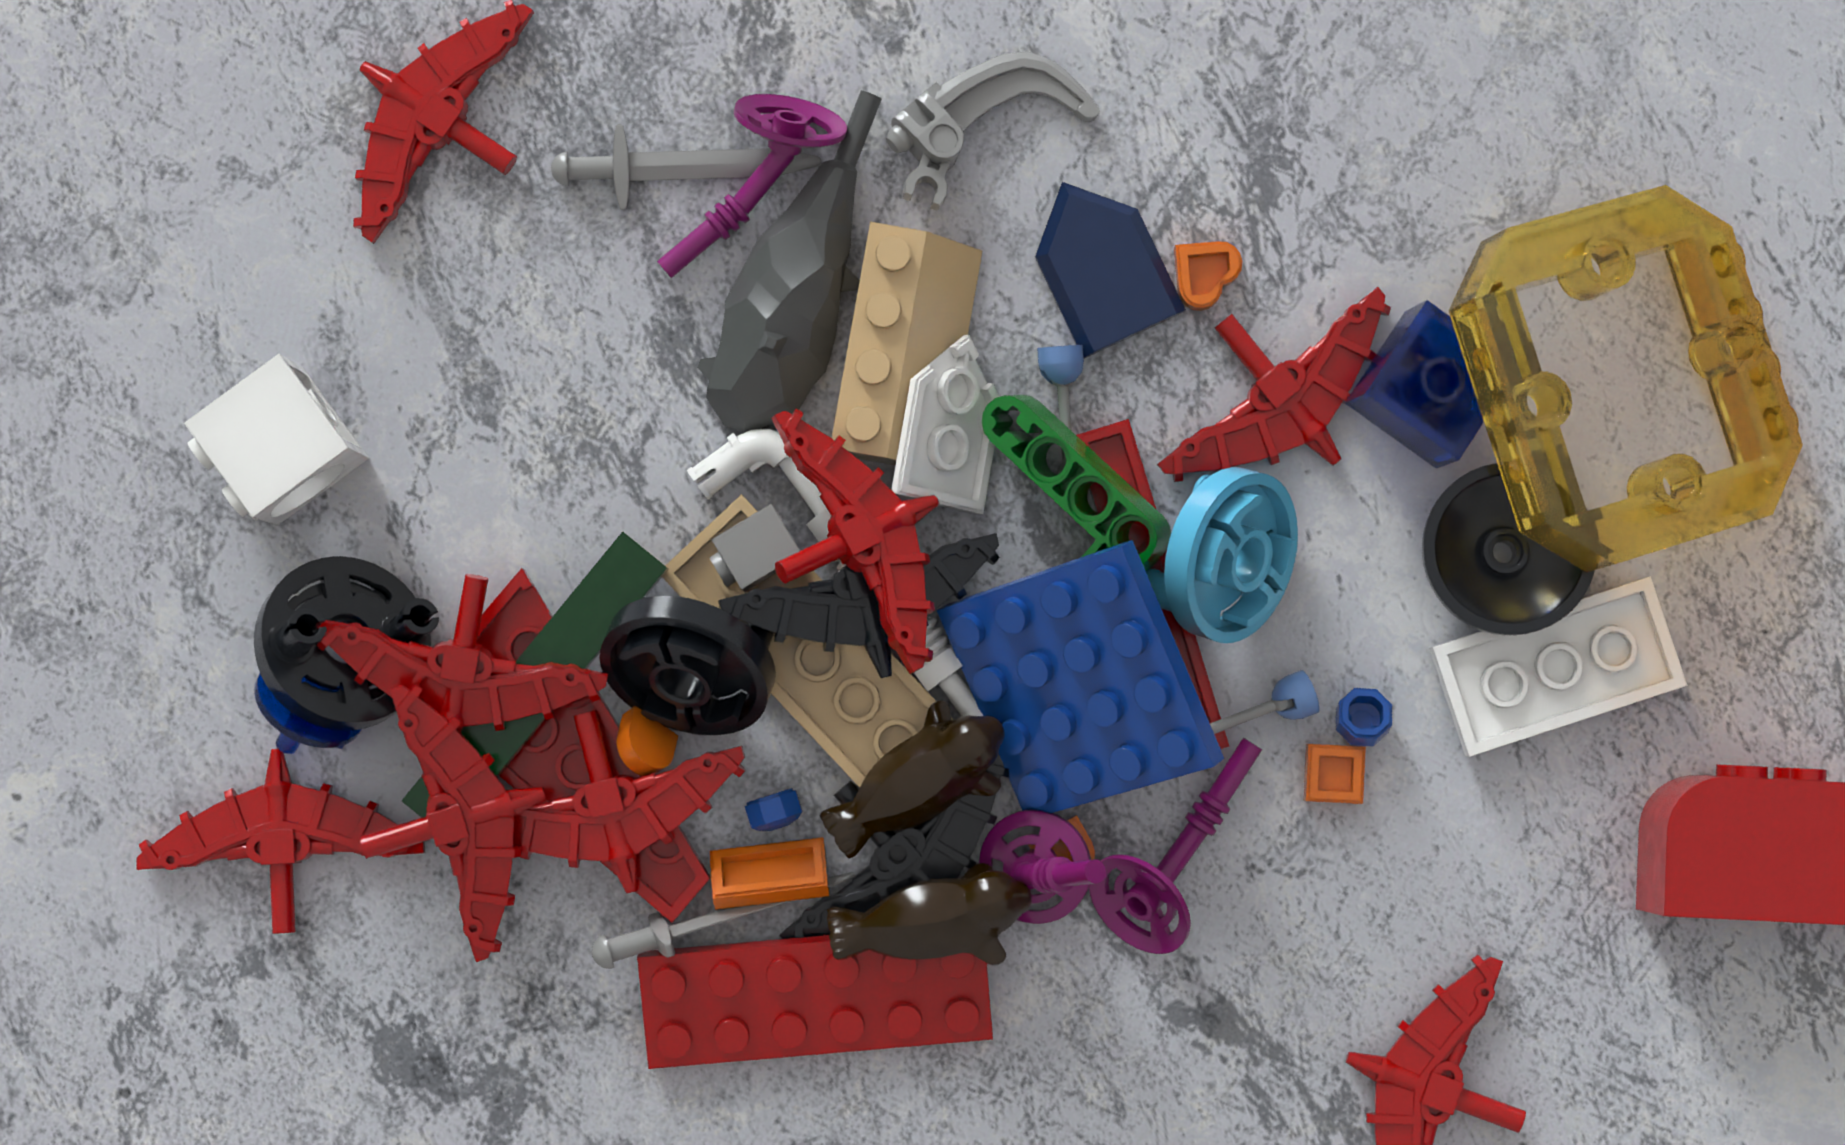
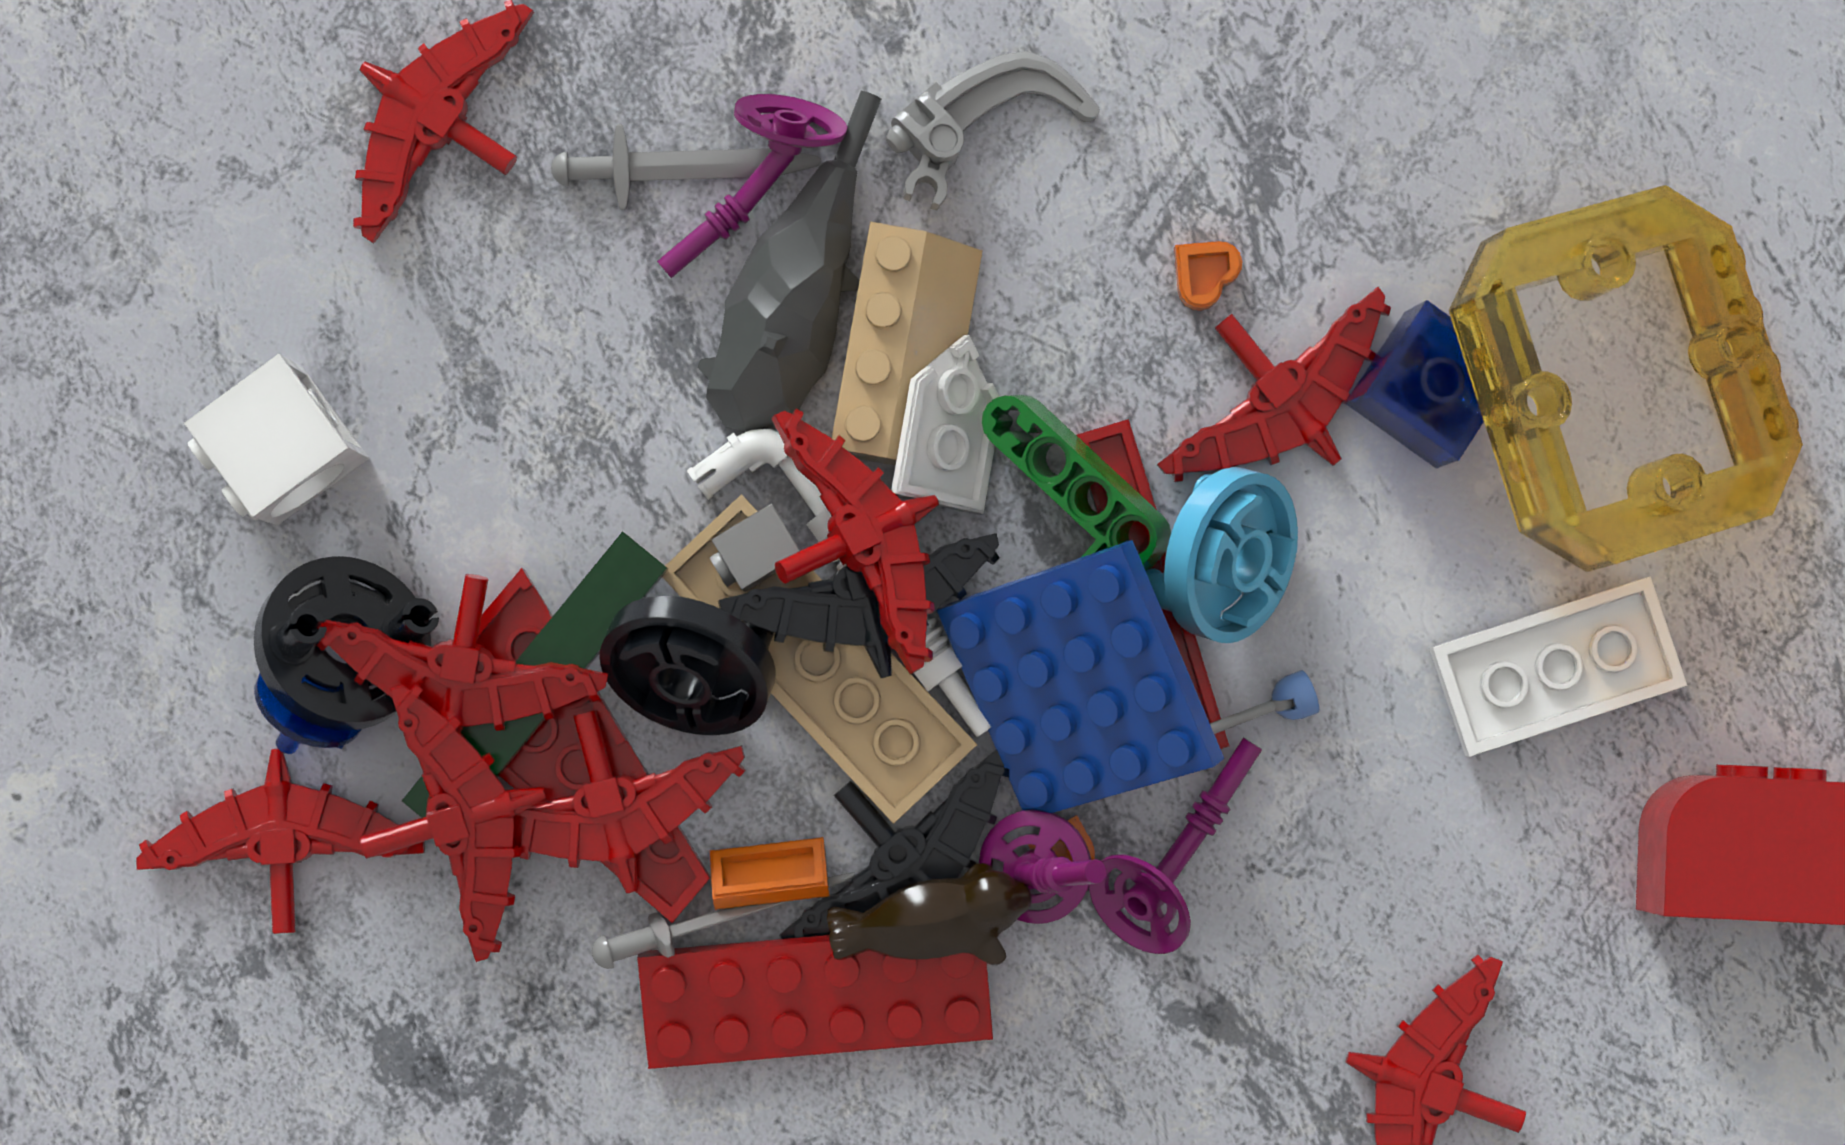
orange tile [616,706,678,776] -> none
blue tile [744,788,803,831] -> none
dark brown animal [819,700,1005,859] -> none
dark blue tile [1035,182,1186,359] -> none
medium blue hinge [1037,345,1084,474] -> none
orange tile [1303,744,1366,804] -> none
blue tile [1336,688,1392,747] -> none
black dish [1422,462,1597,636] -> none

